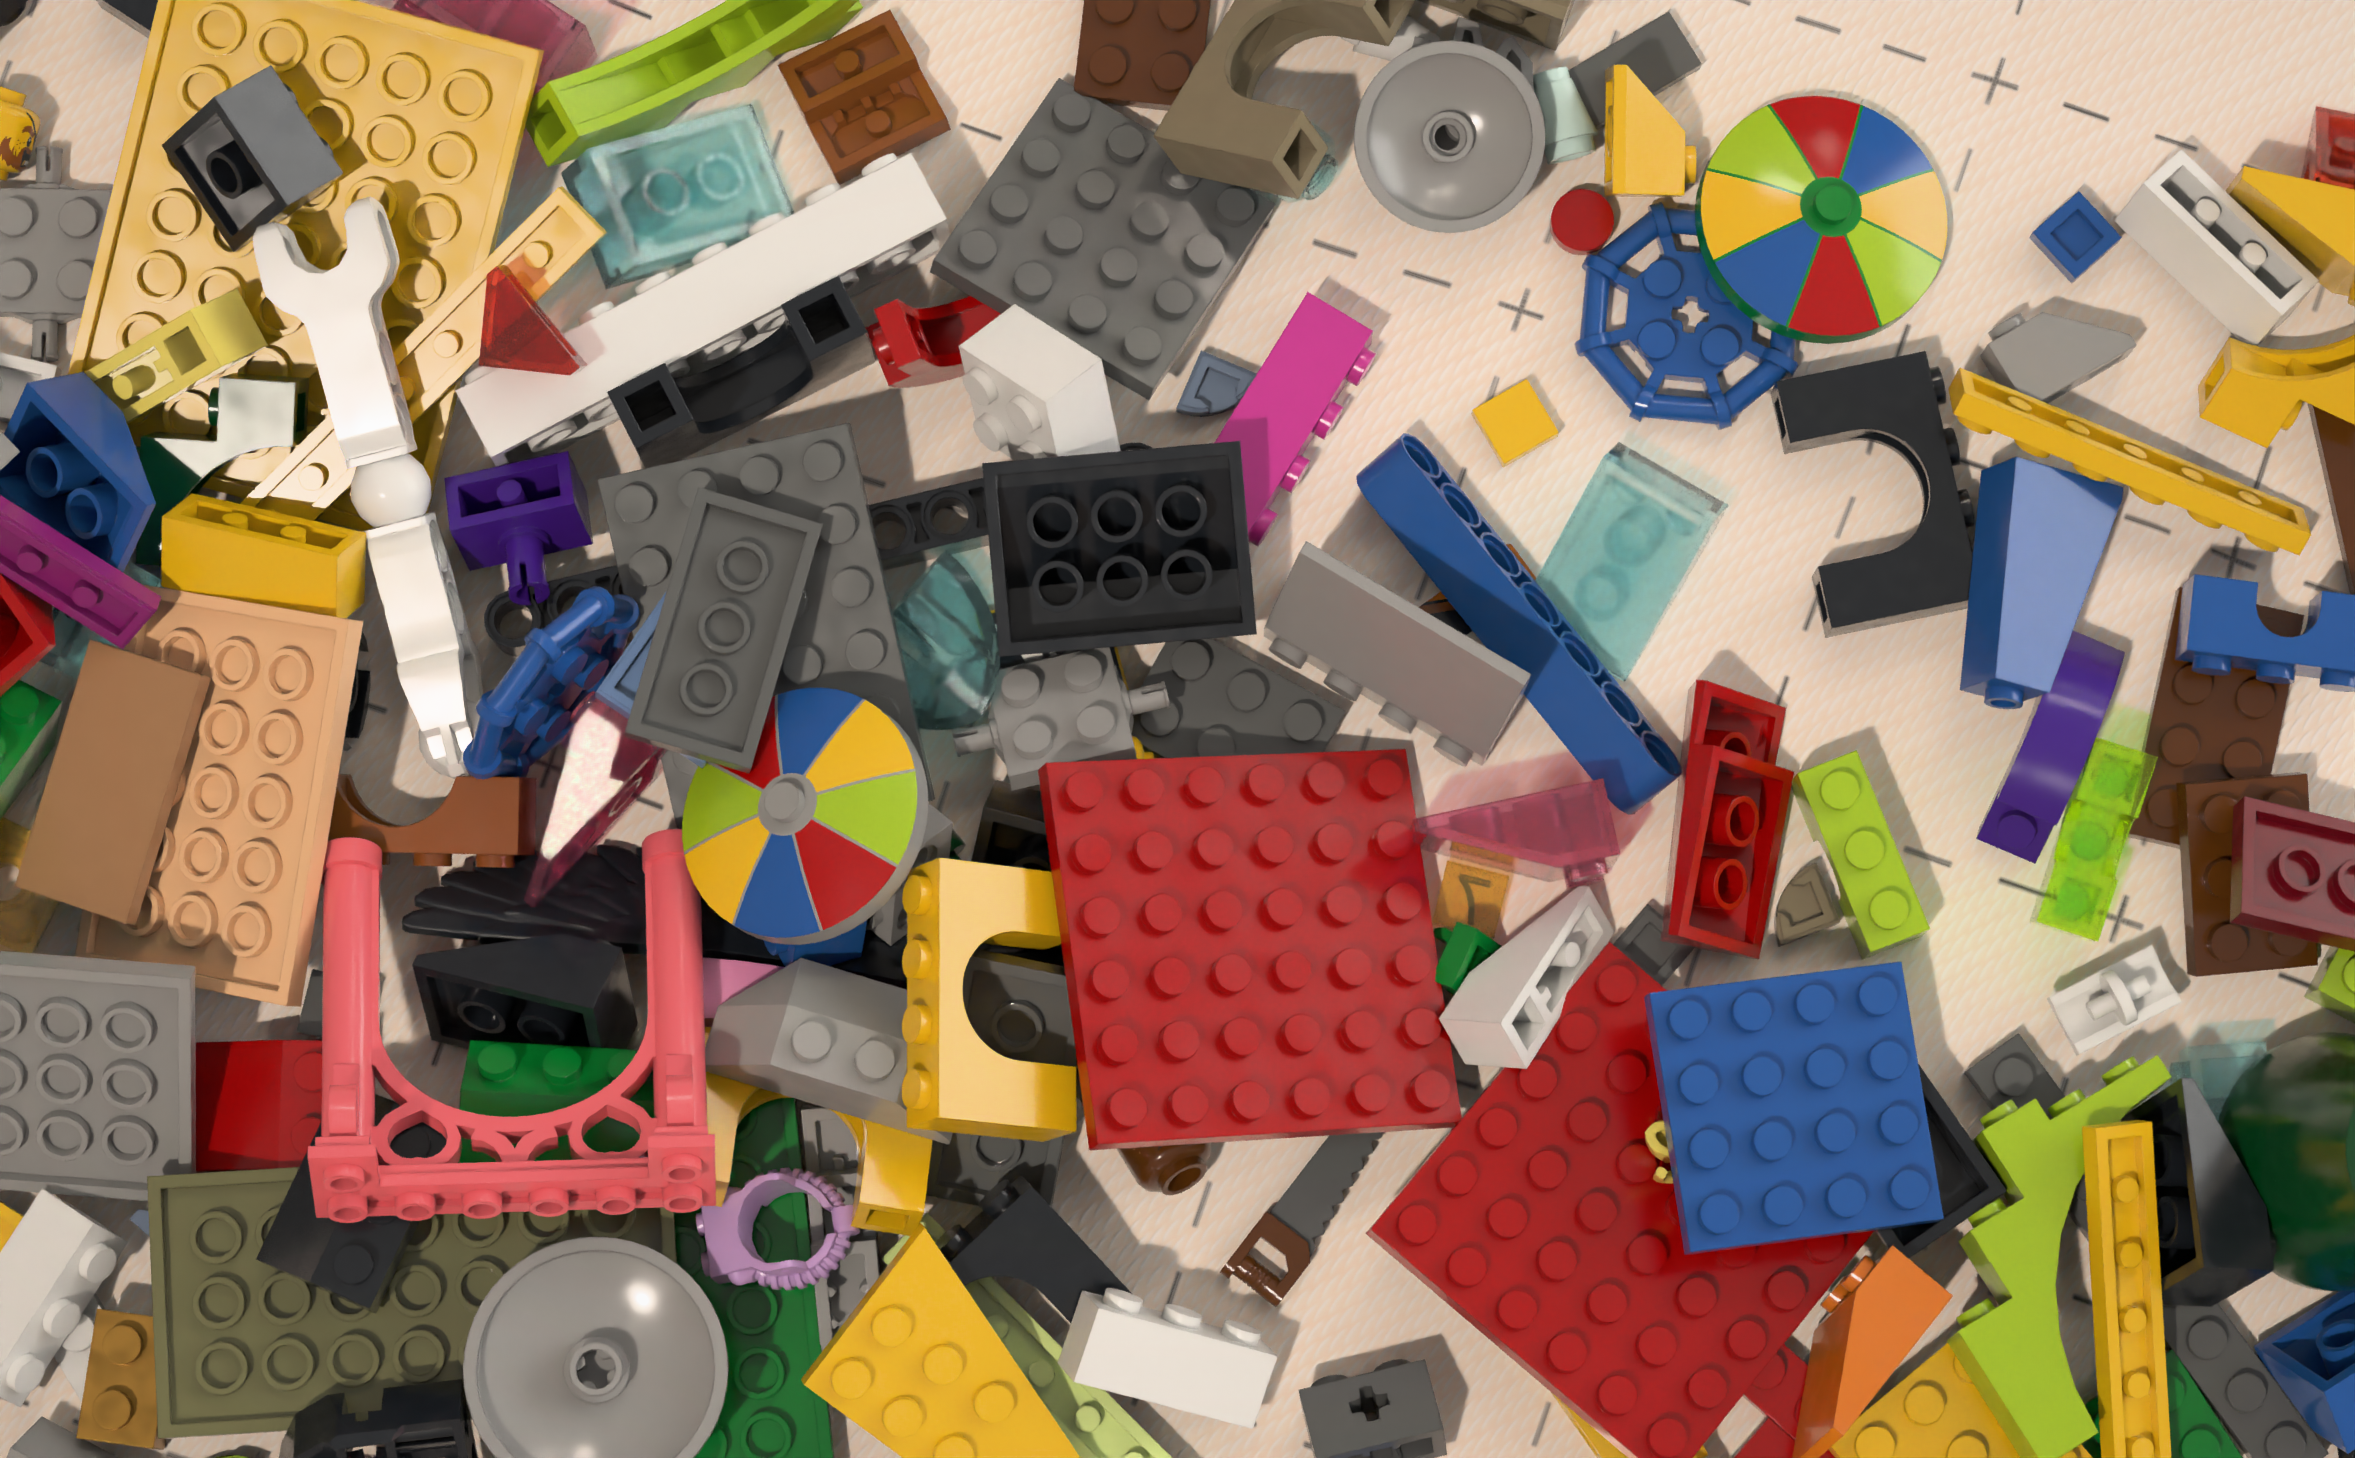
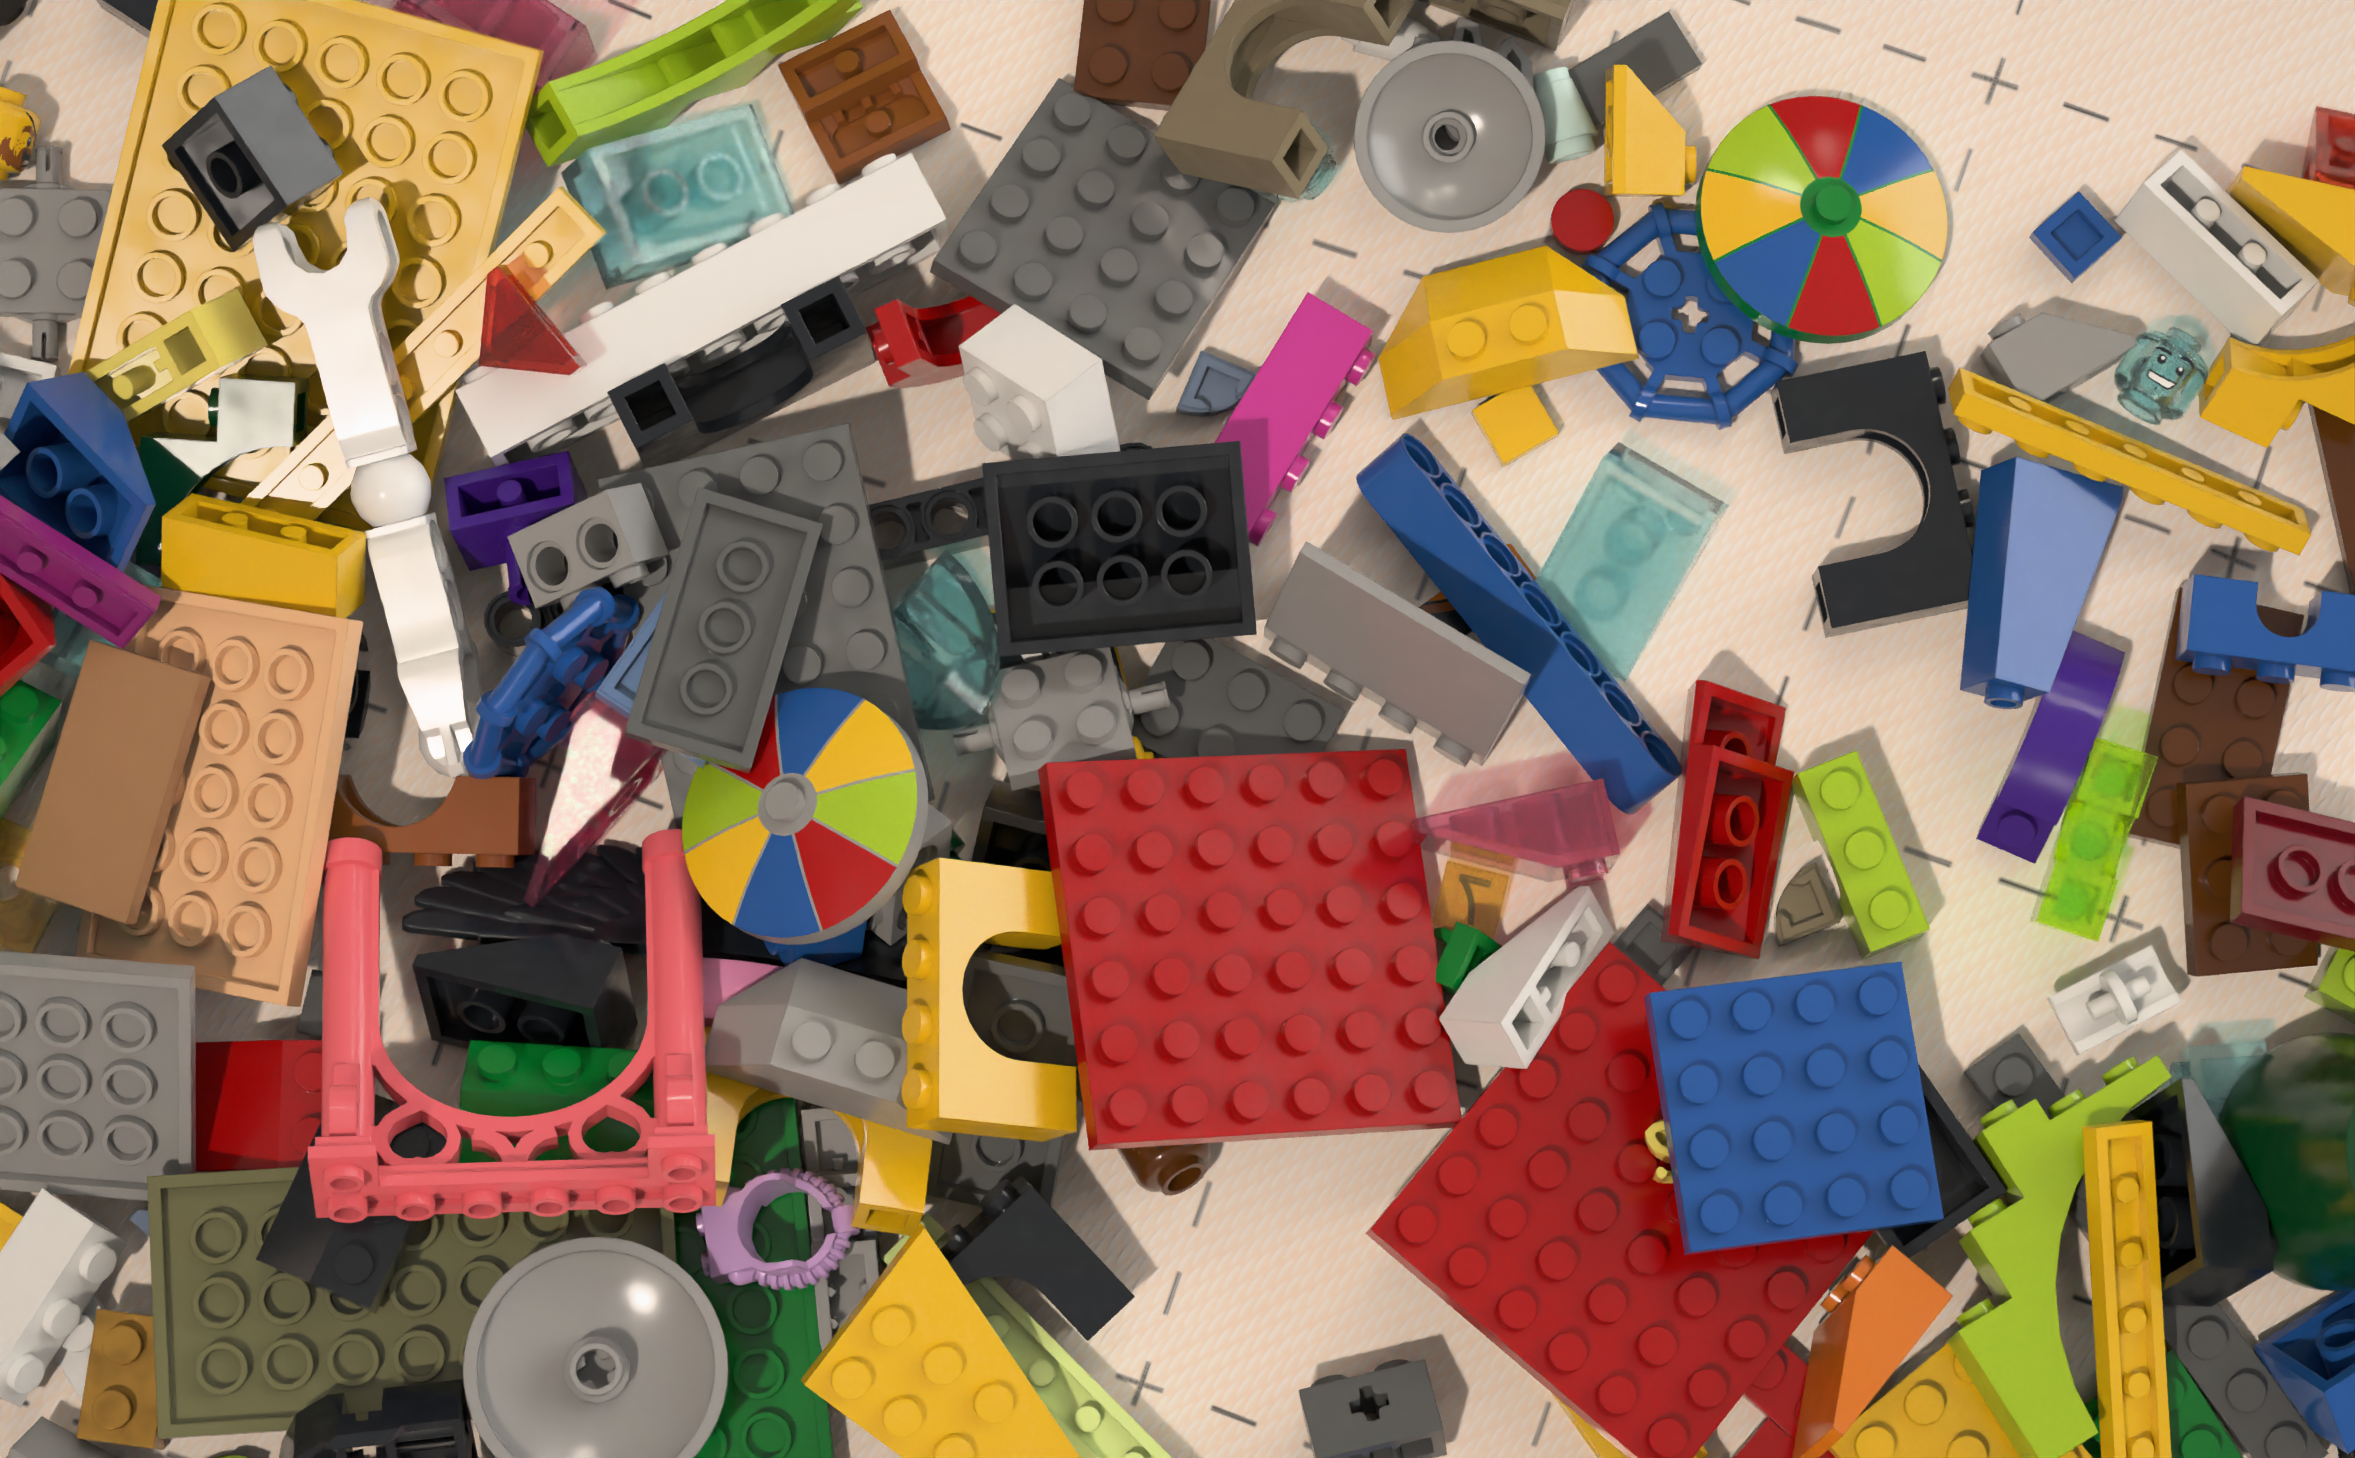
white brick [1058,1288,1278,1429] -> none
piece [1220,1132,1383,1307] -> none
none -> light grey brick [507,483,669,612]
none -> yellow wedge [1378,245,1639,420]
none -> clear light blue head [2114,327,2209,425]

